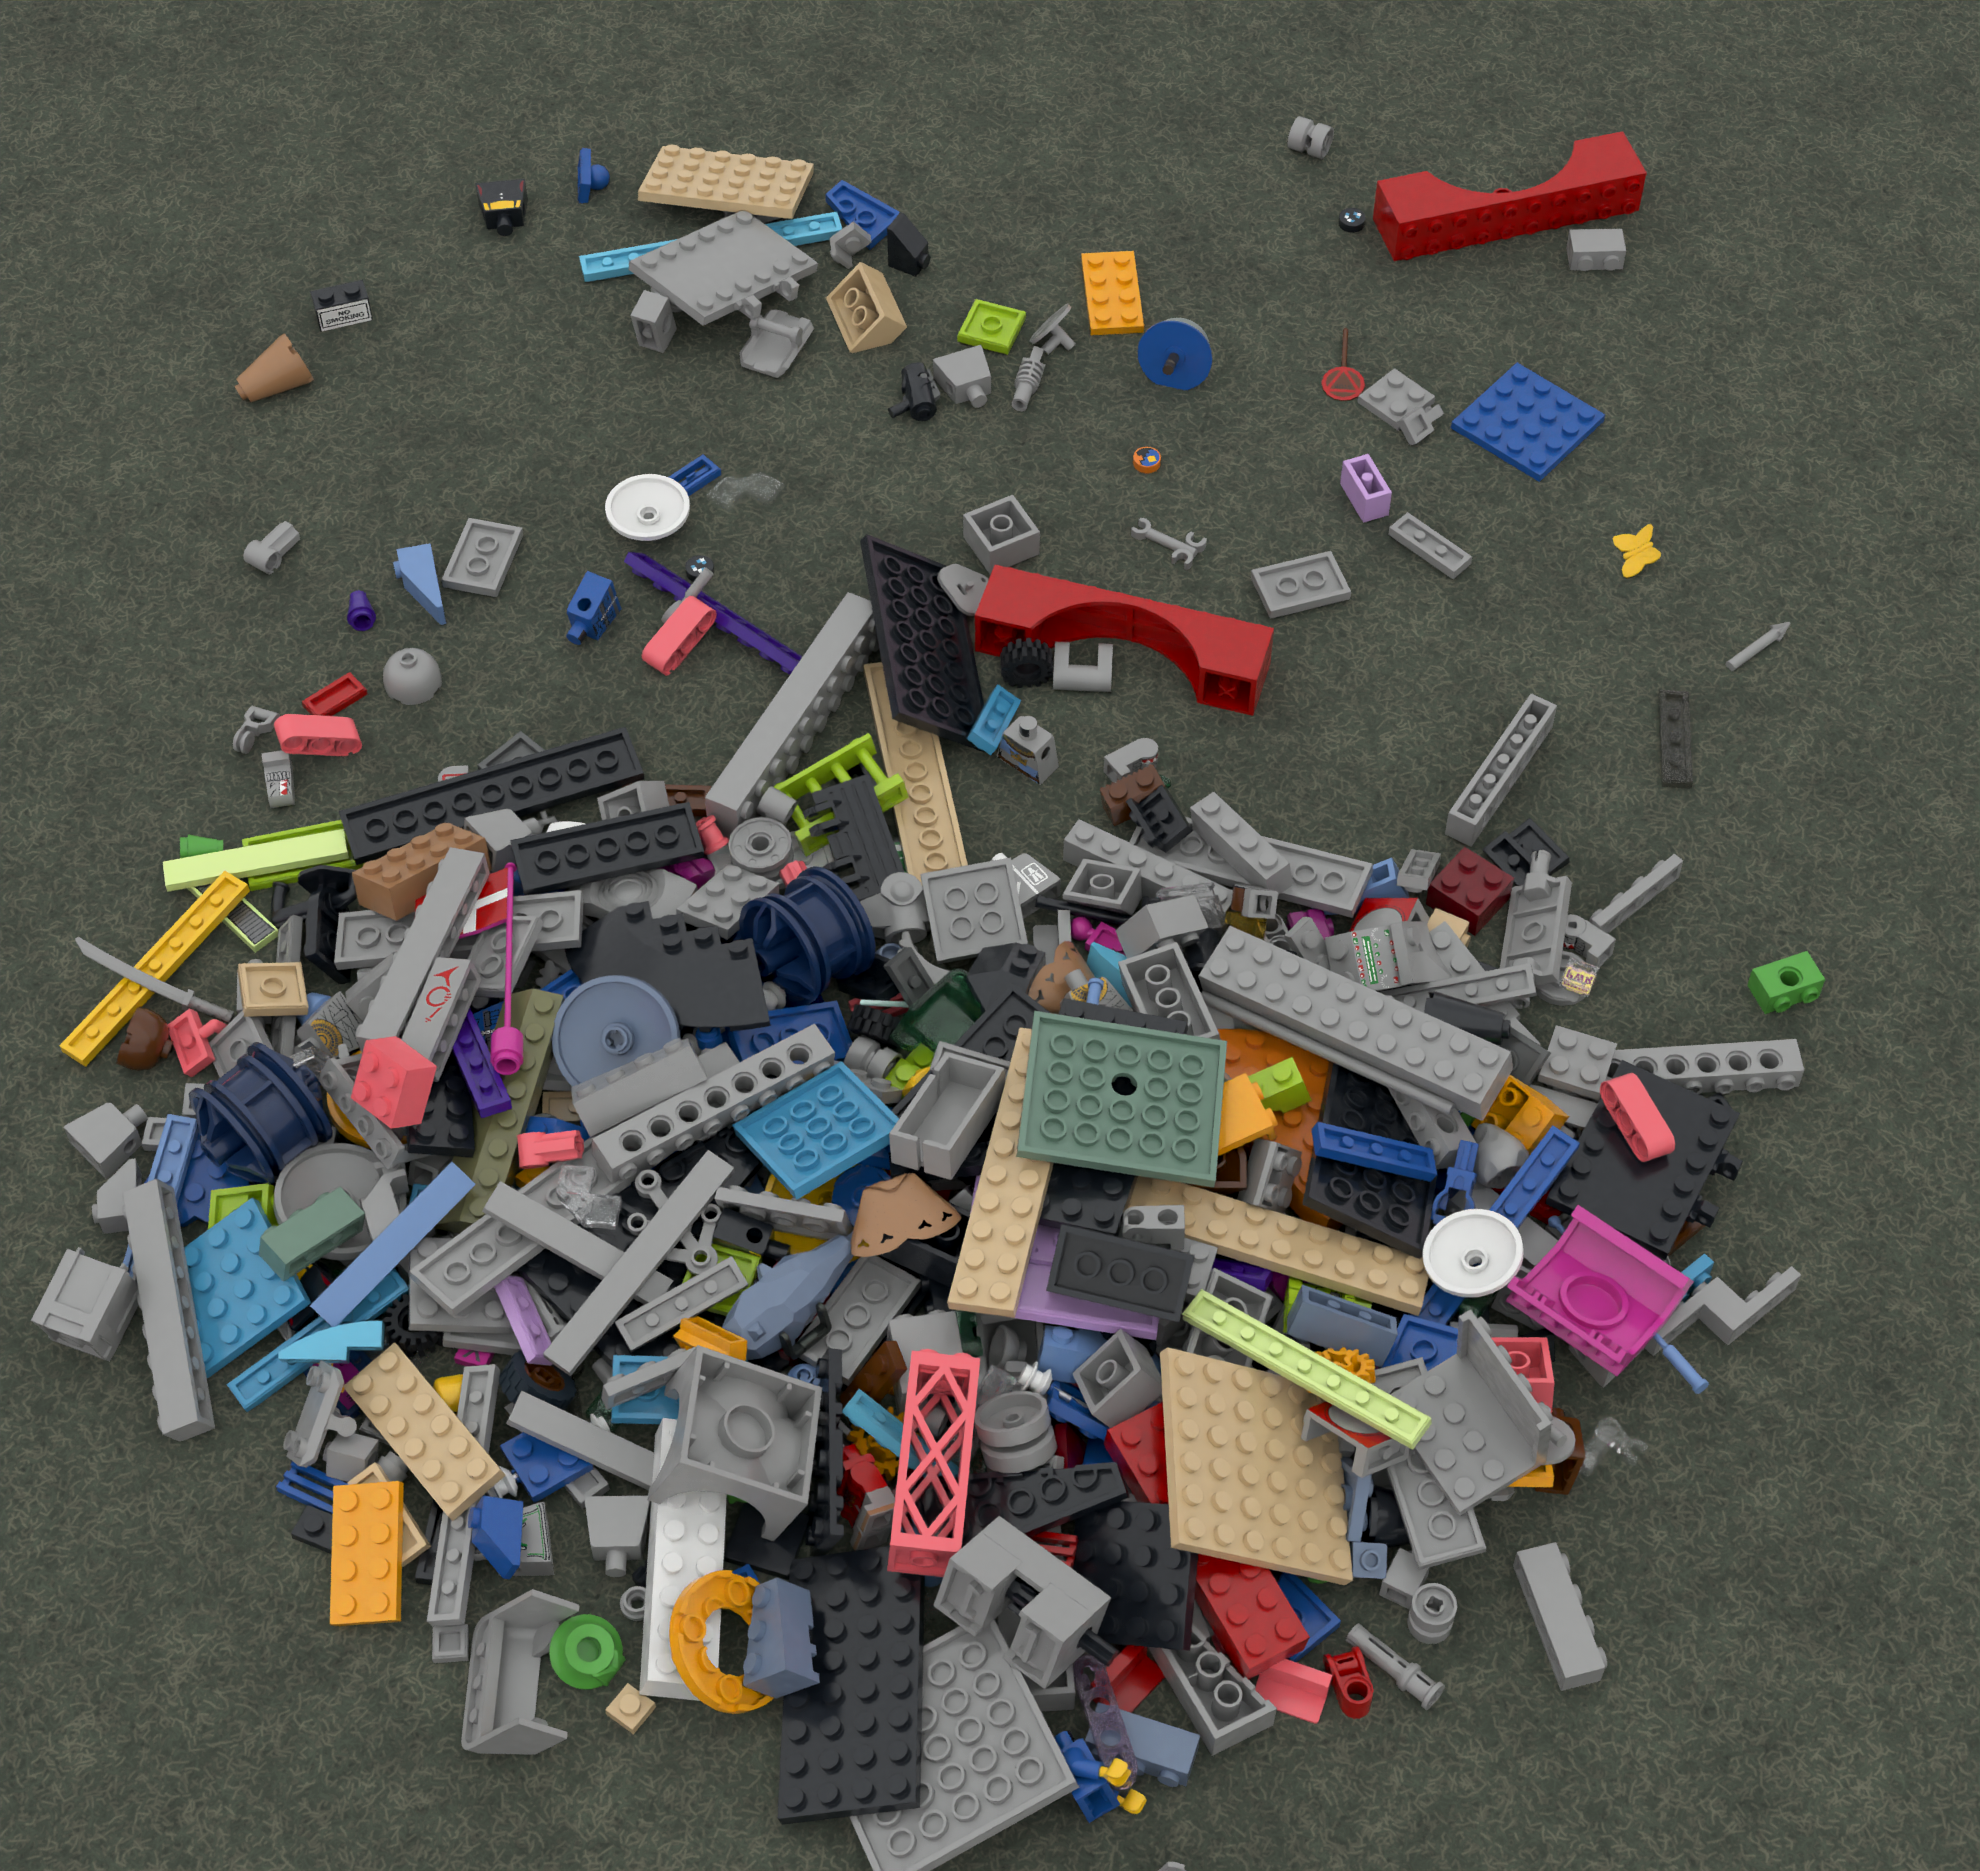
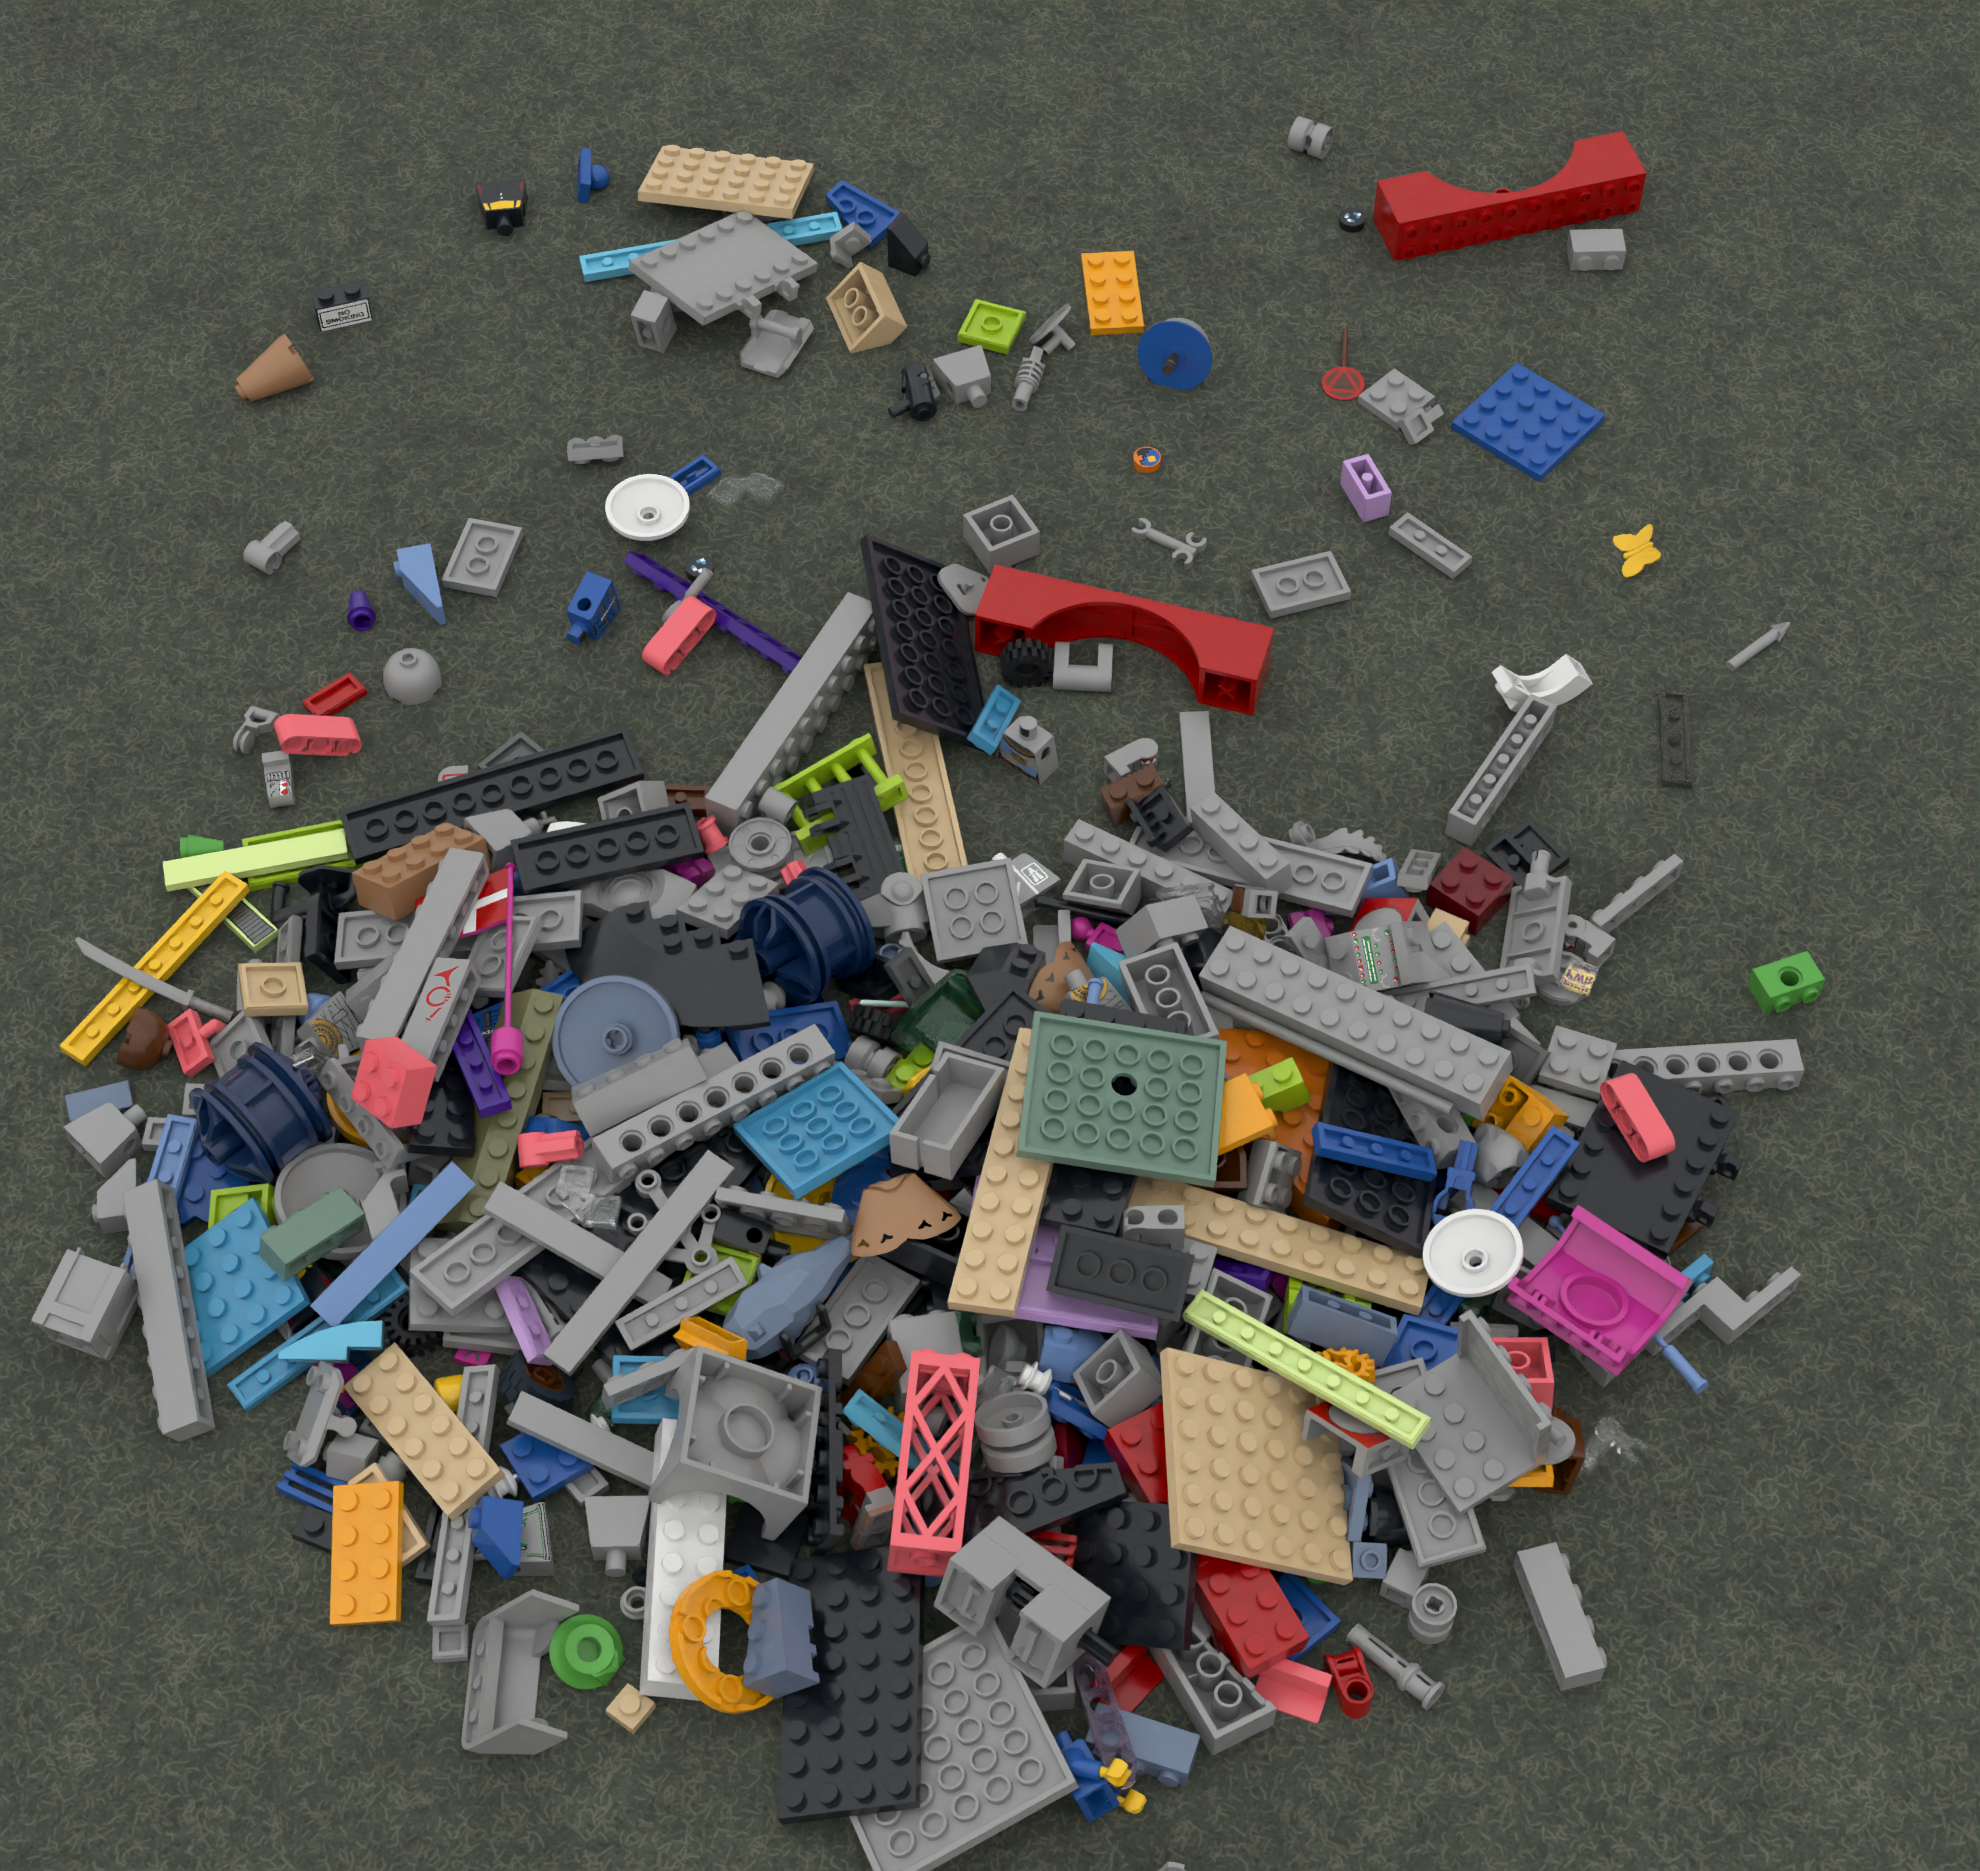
none -> sand blue tile [65,1080,134,1122]
none -> light grey plate [567,435,624,464]
none -> light grey tile [1179,711,1215,818]
none -> light grey plant [1289,821,1387,863]
none -> white arch [1492,654,1593,712]

